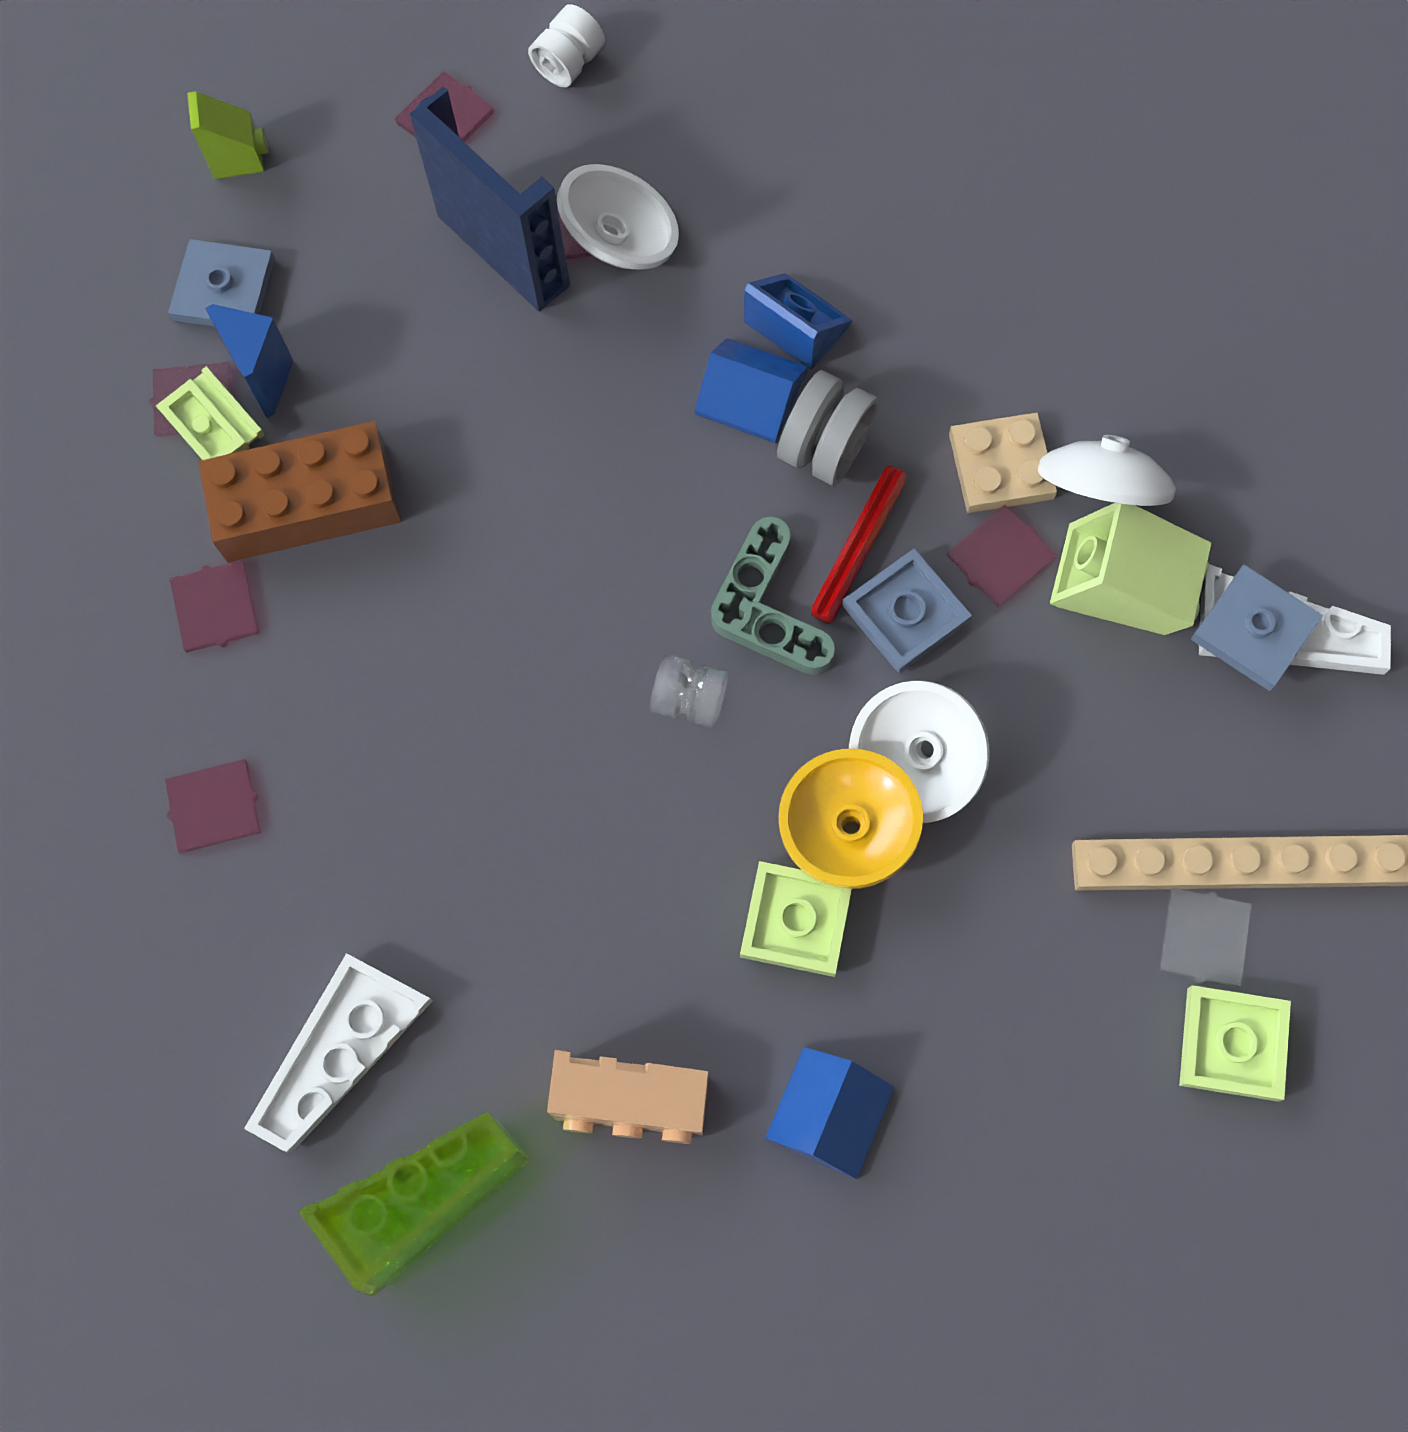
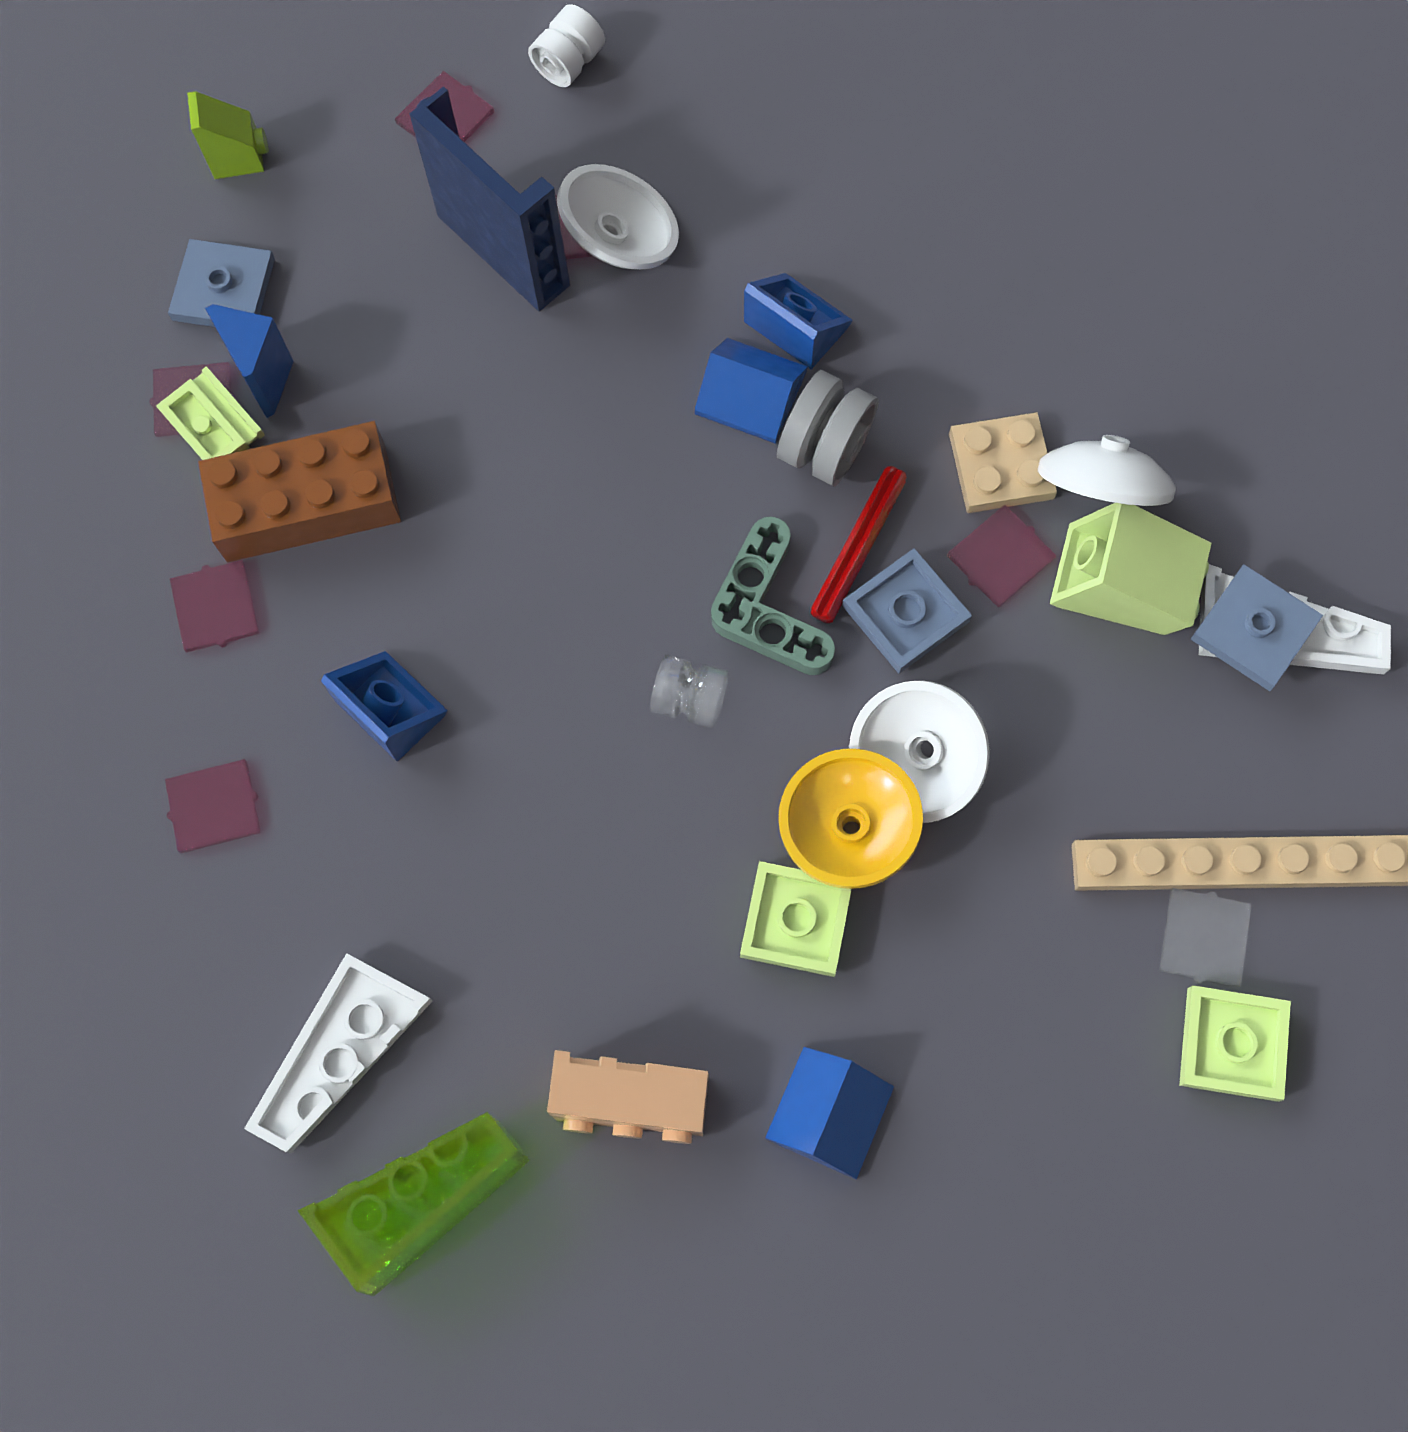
none -> blue slope [321,651,448,762]

